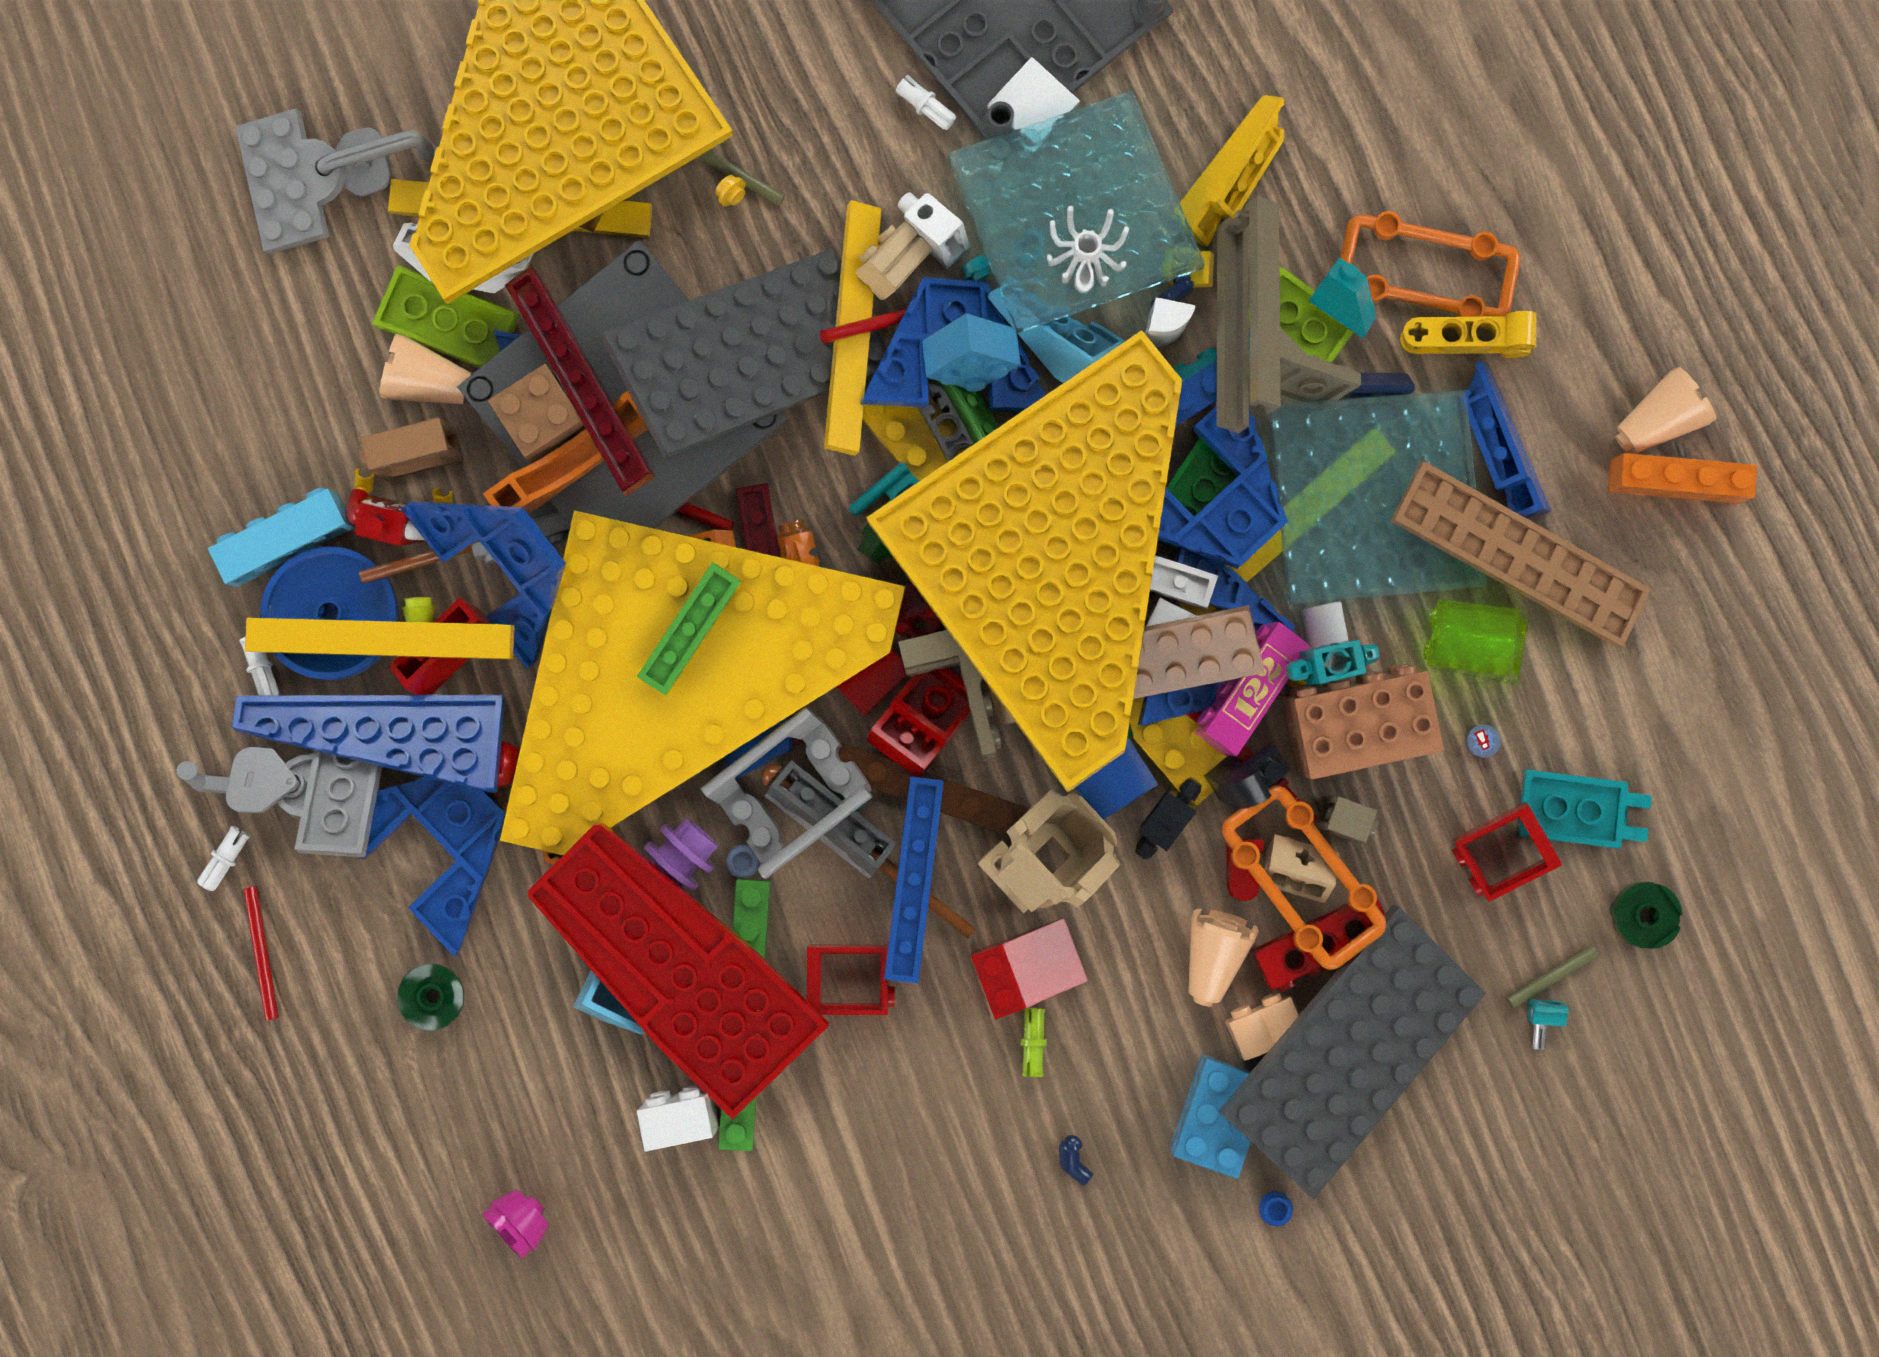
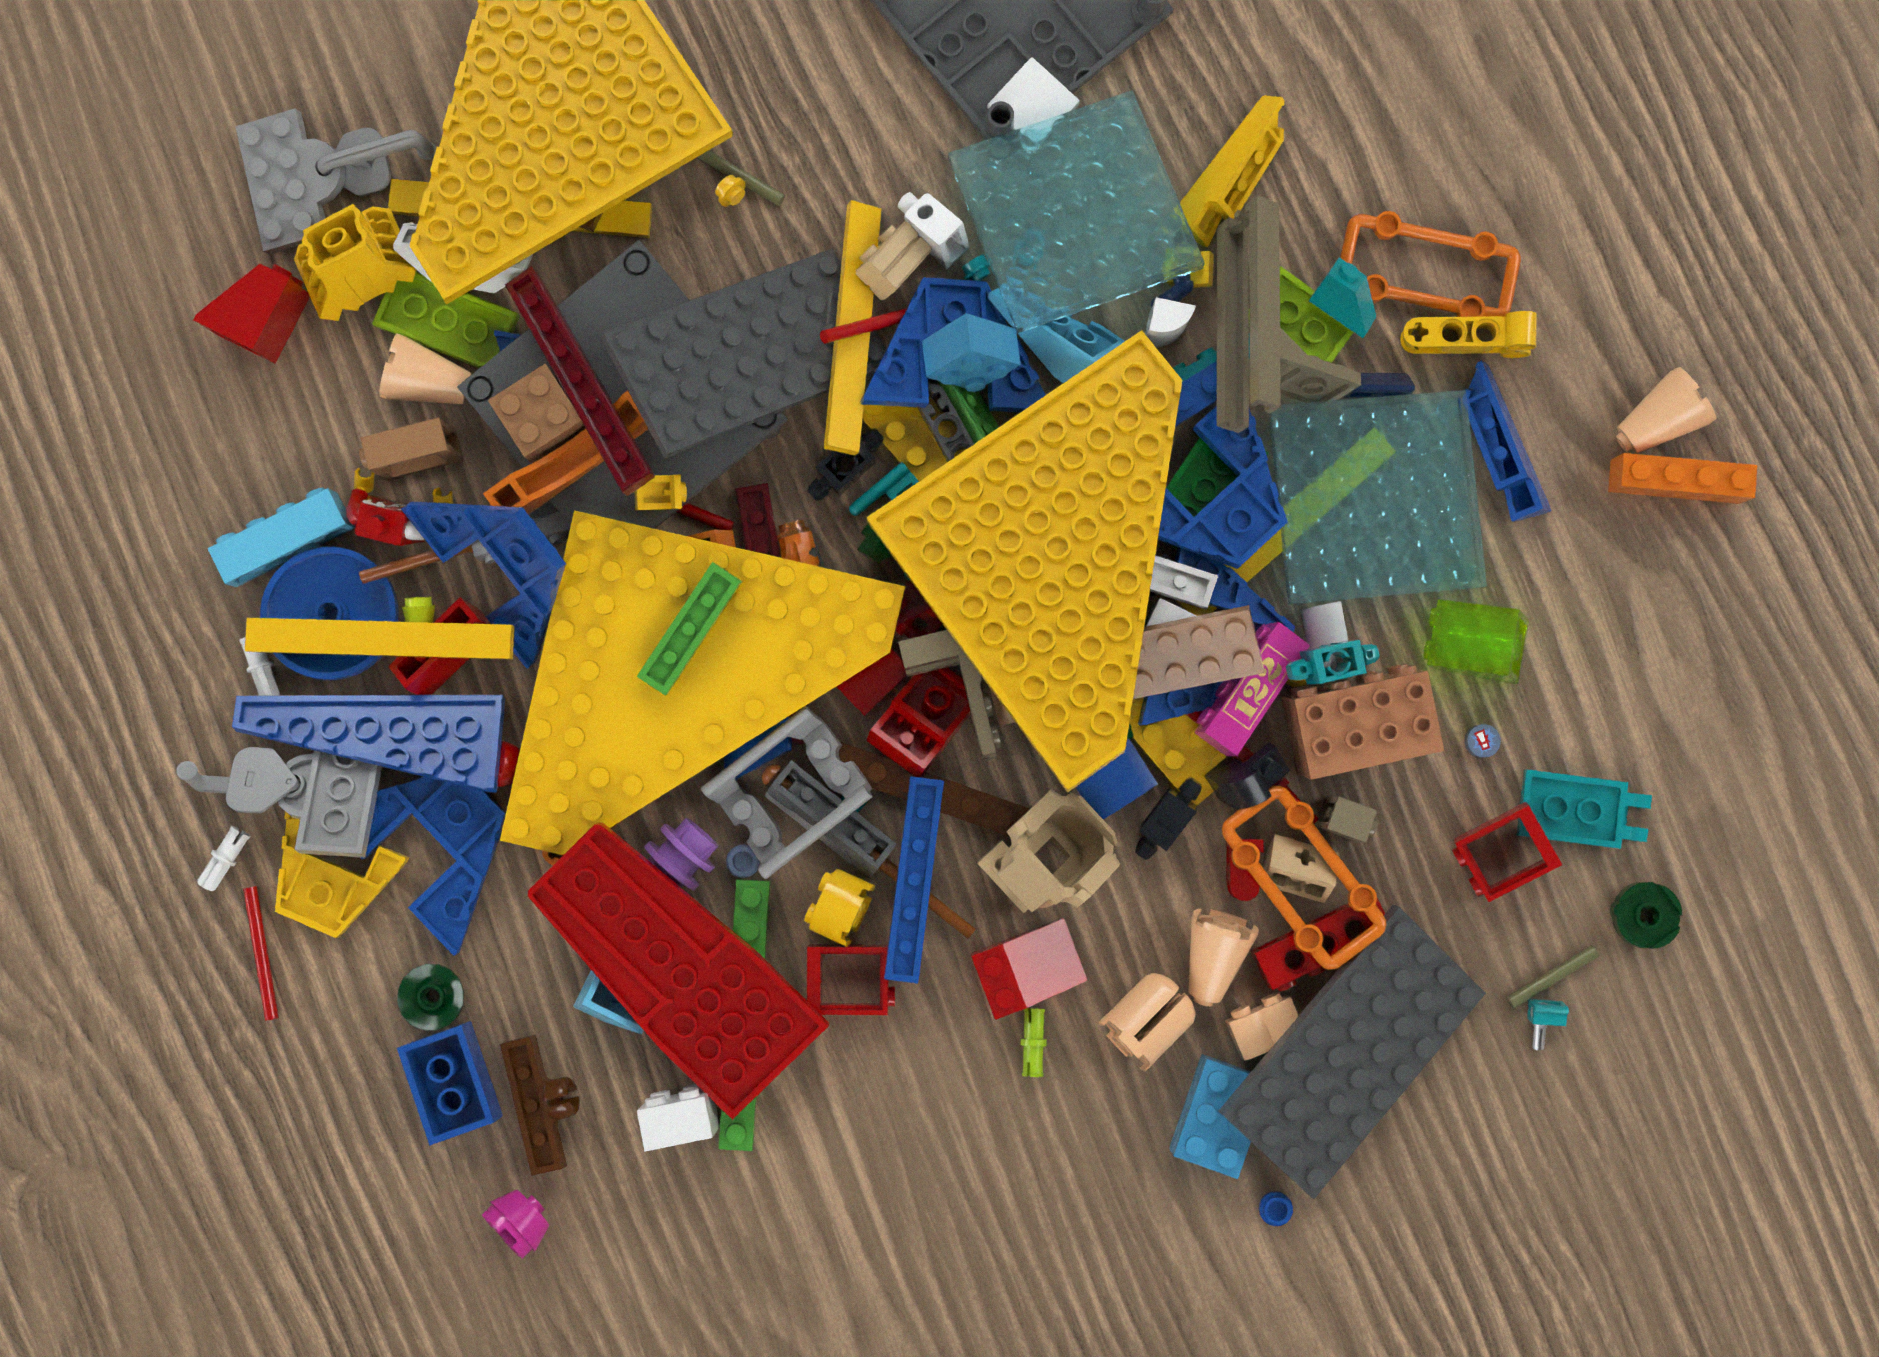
white axle [896,75,956,130] -> none
white animal [1047,206,1129,294] -> none
dark blue arm [1059,1135,1093,1186] -> none
medium nougat plate [1390,461,1651,648] -> none
none -> red slope [193,264,310,364]
none -> yellow wing [275,812,409,938]
none -> yellow slope [294,203,416,321]
none -> blue brick [397,1021,503,1146]
none -> reddish brown plate [500,1034,580,1176]
none -> yellow bracket [635,474,687,510]
none -> yellow brick [804,868,875,947]
none -> black piece [807,428,884,502]
none -> light nougat cylinder [1098,973,1196,1072]

